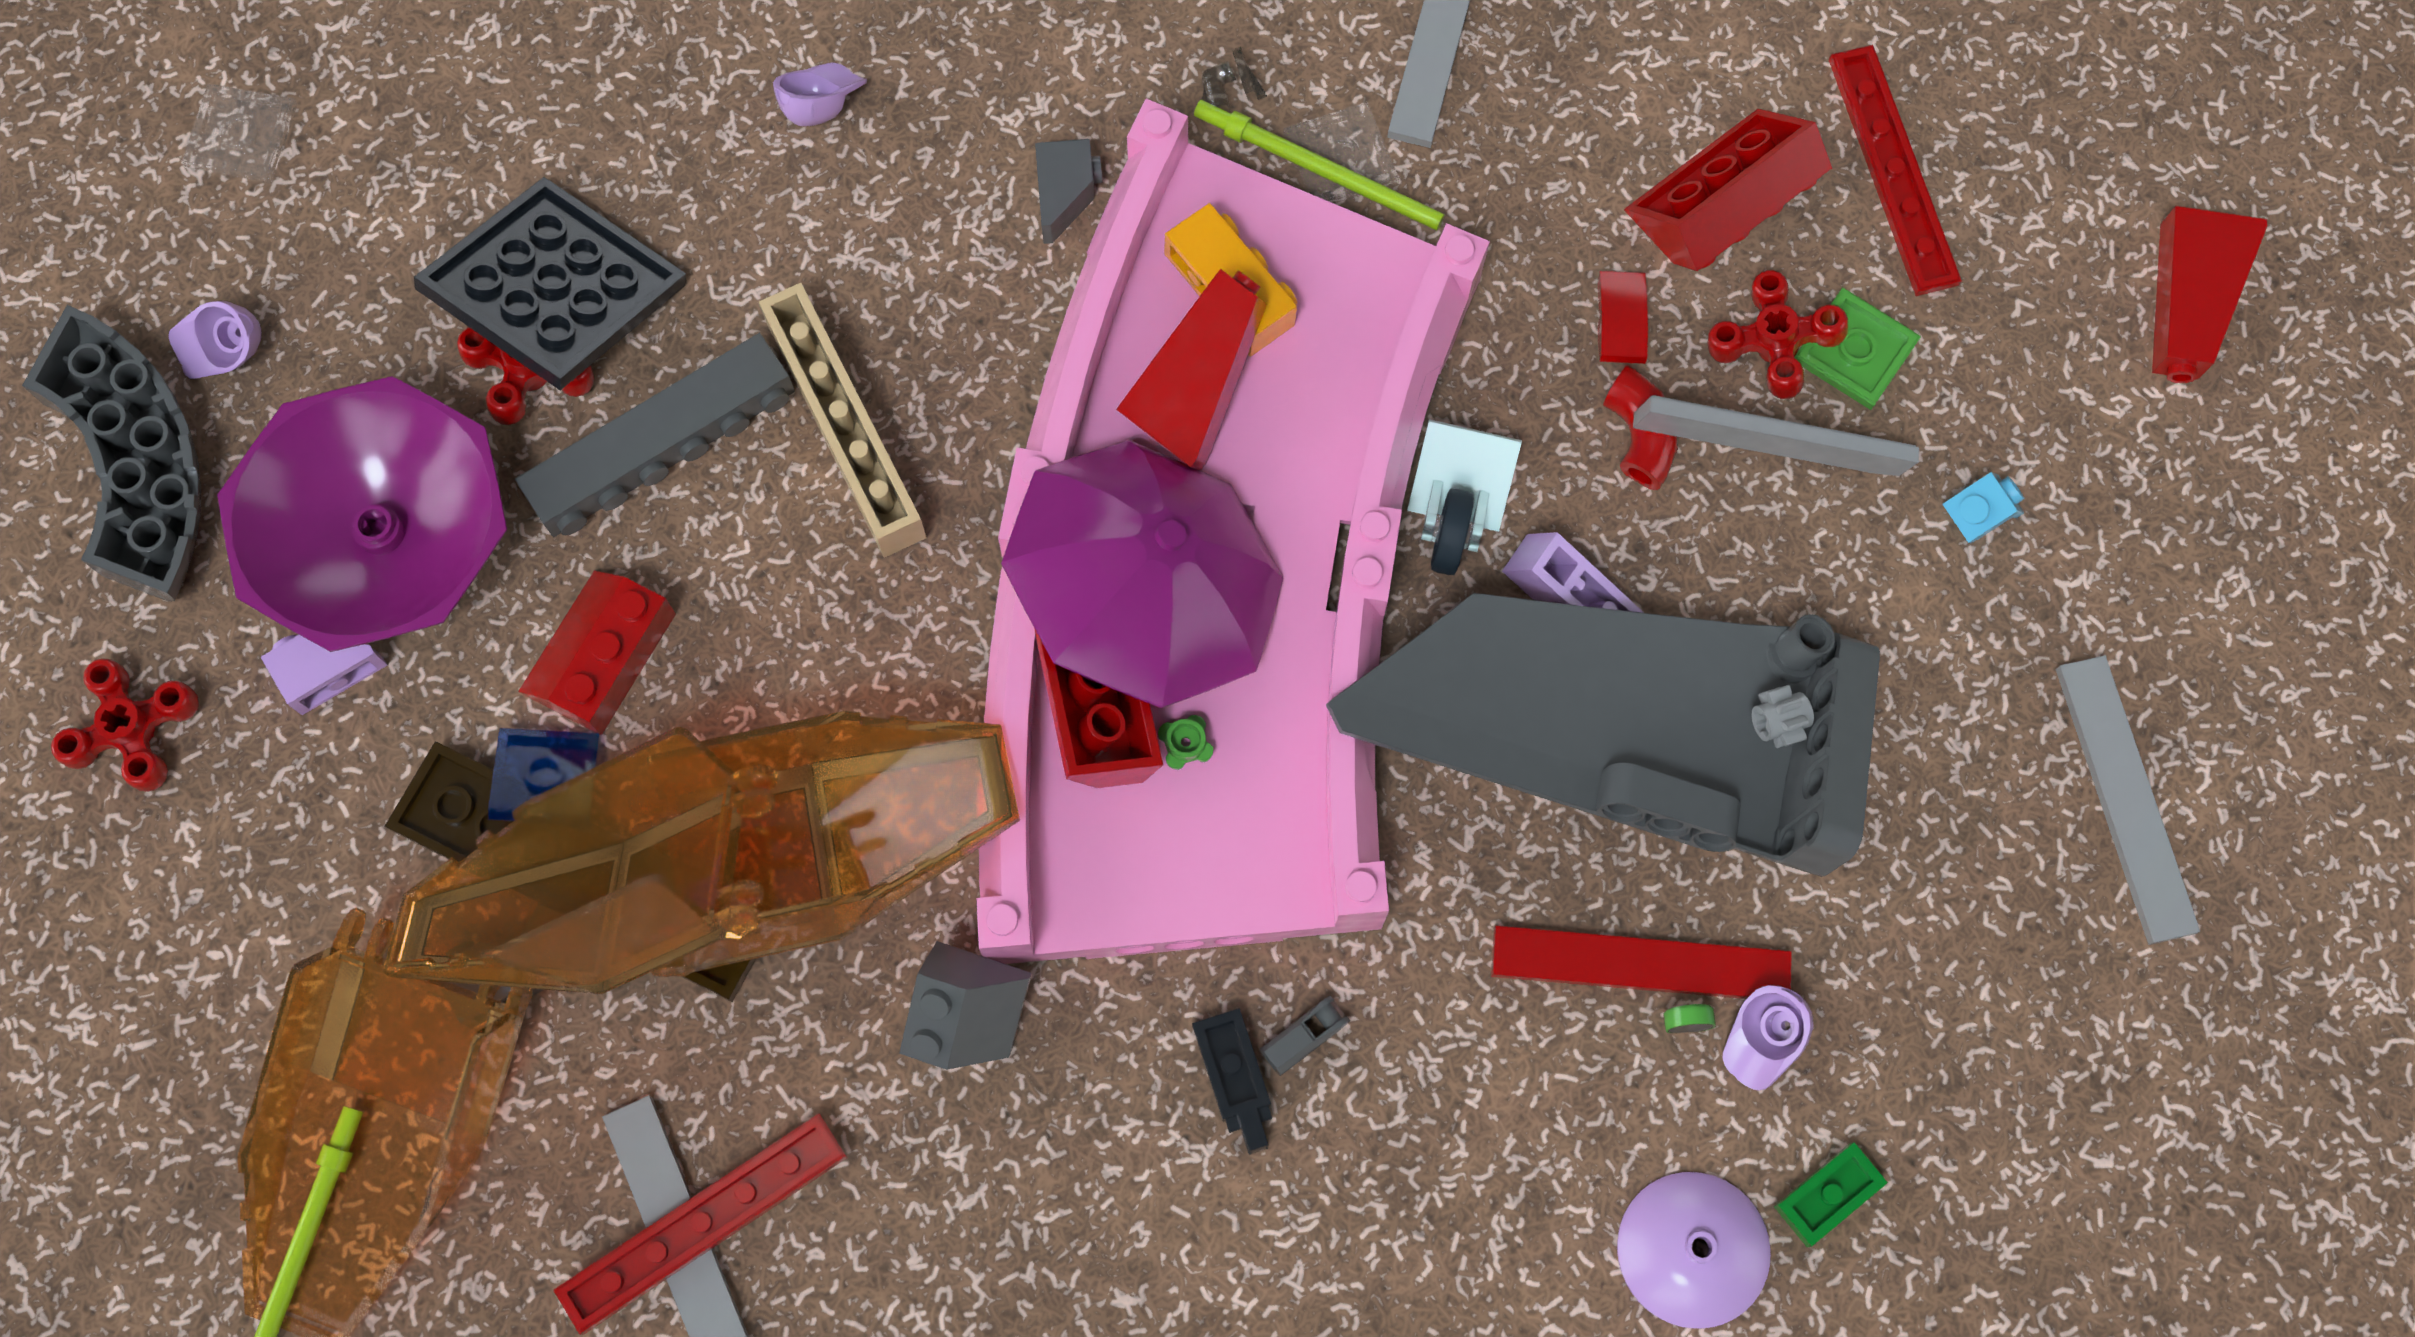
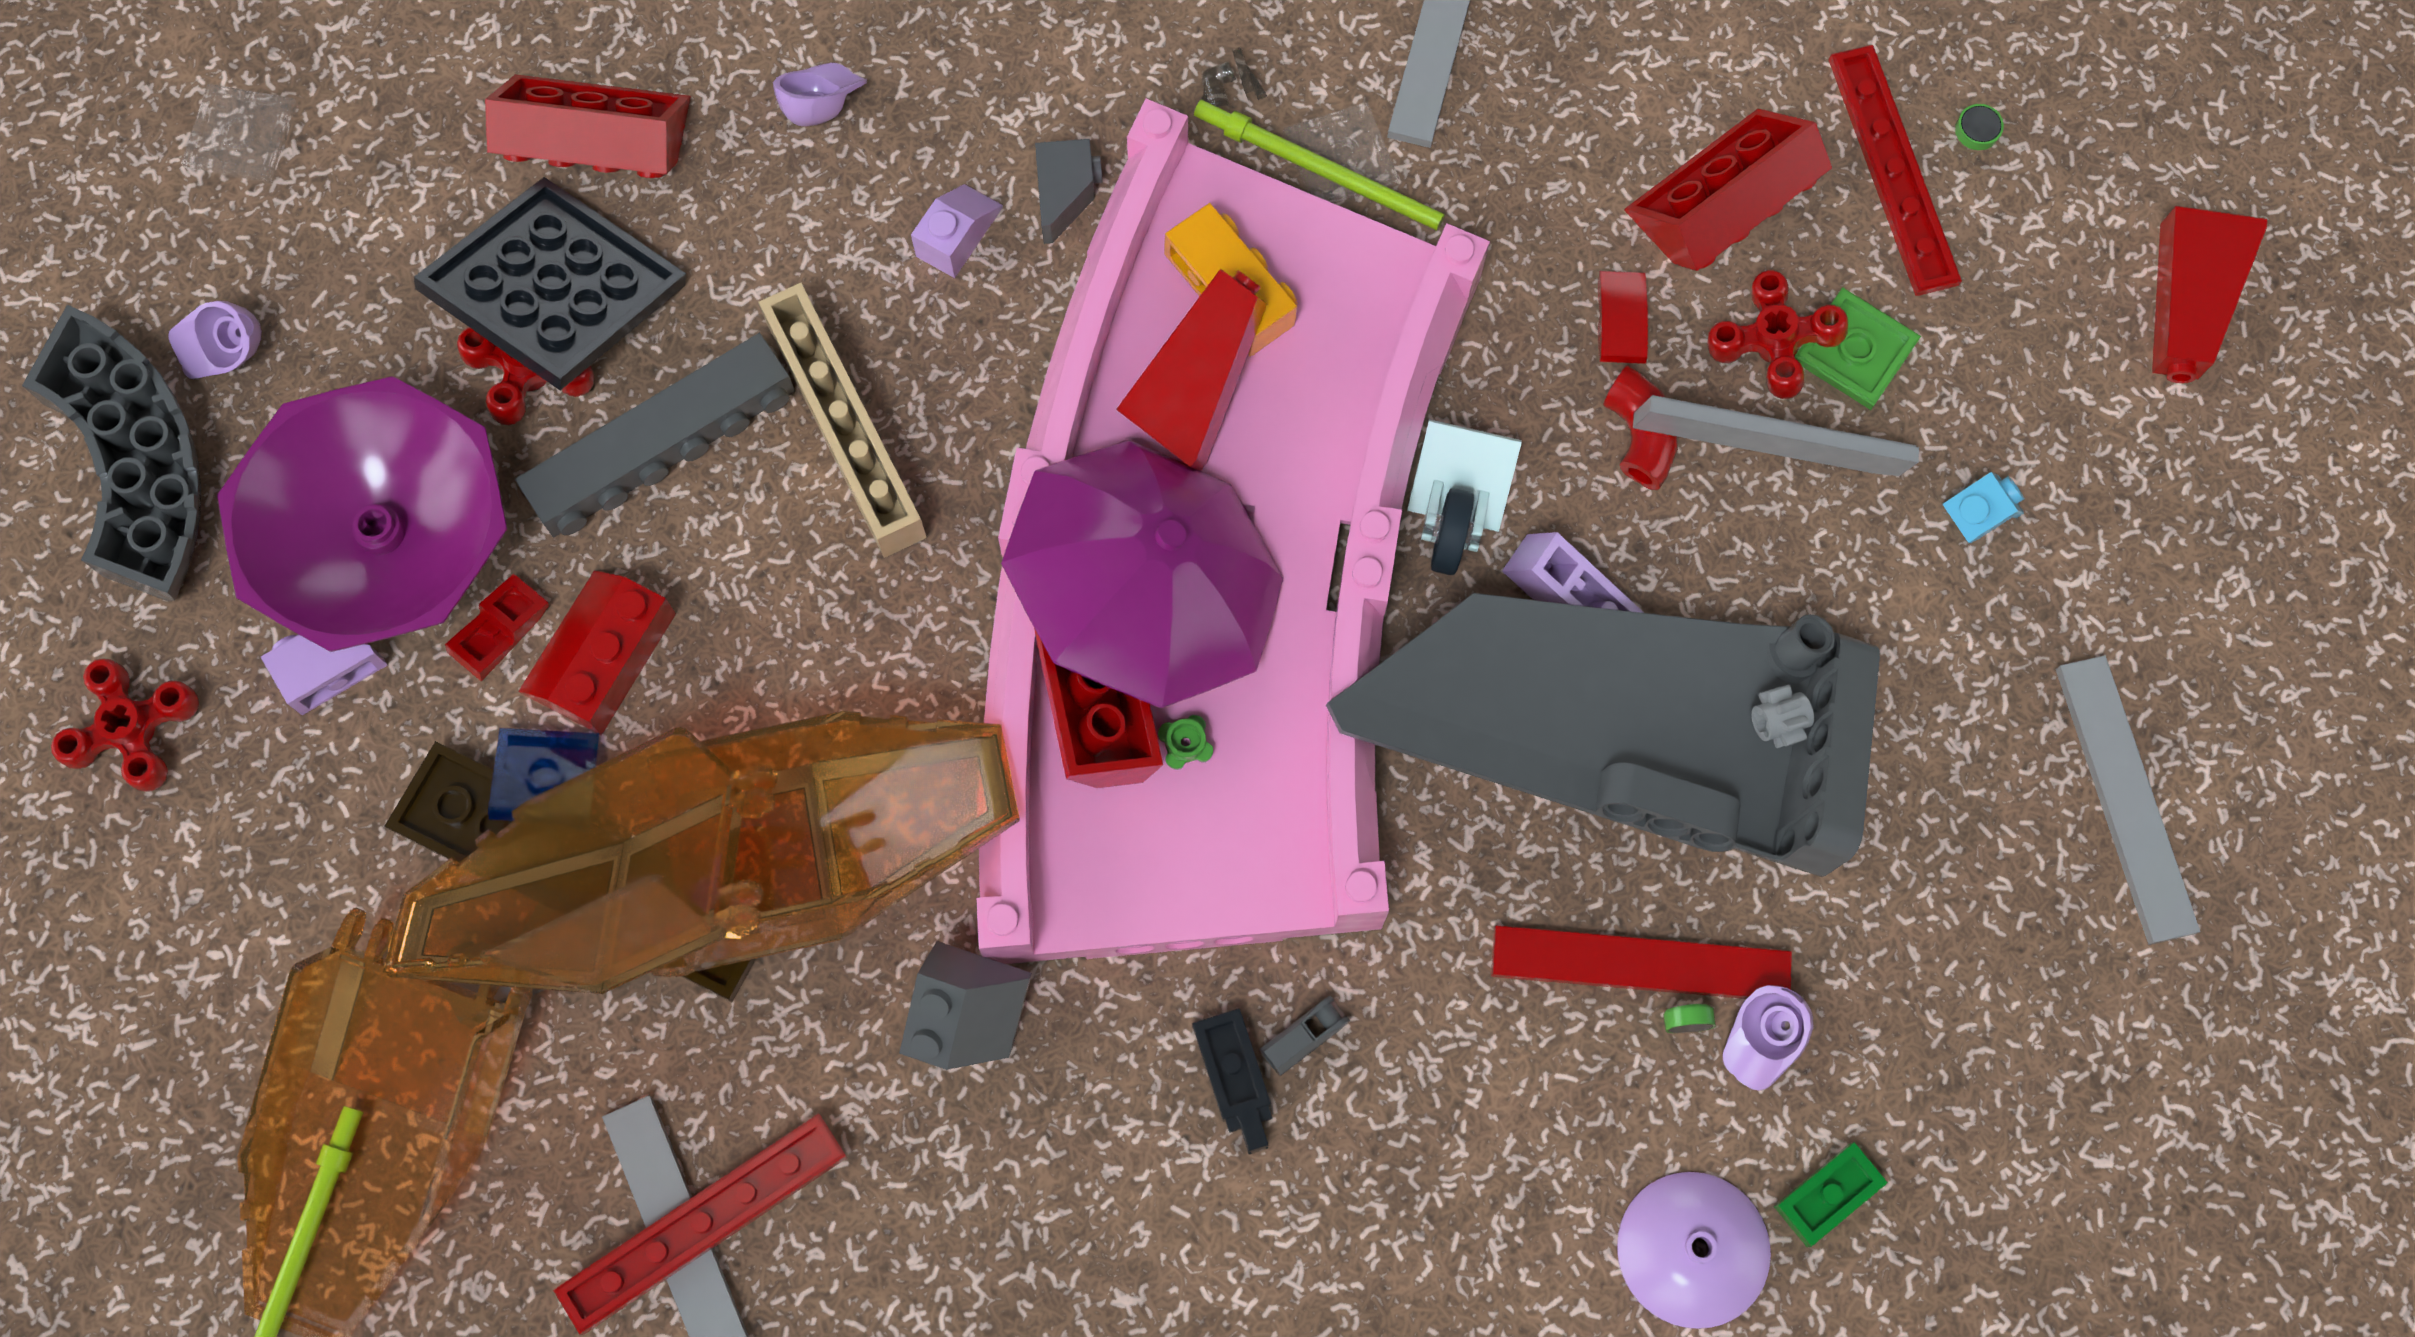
none -> red slope [445,574,549,682]
none -> slope [485,74,691,178]
none -> lavender slope [911,184,1003,278]
none -> tile [1955,104,2004,150]

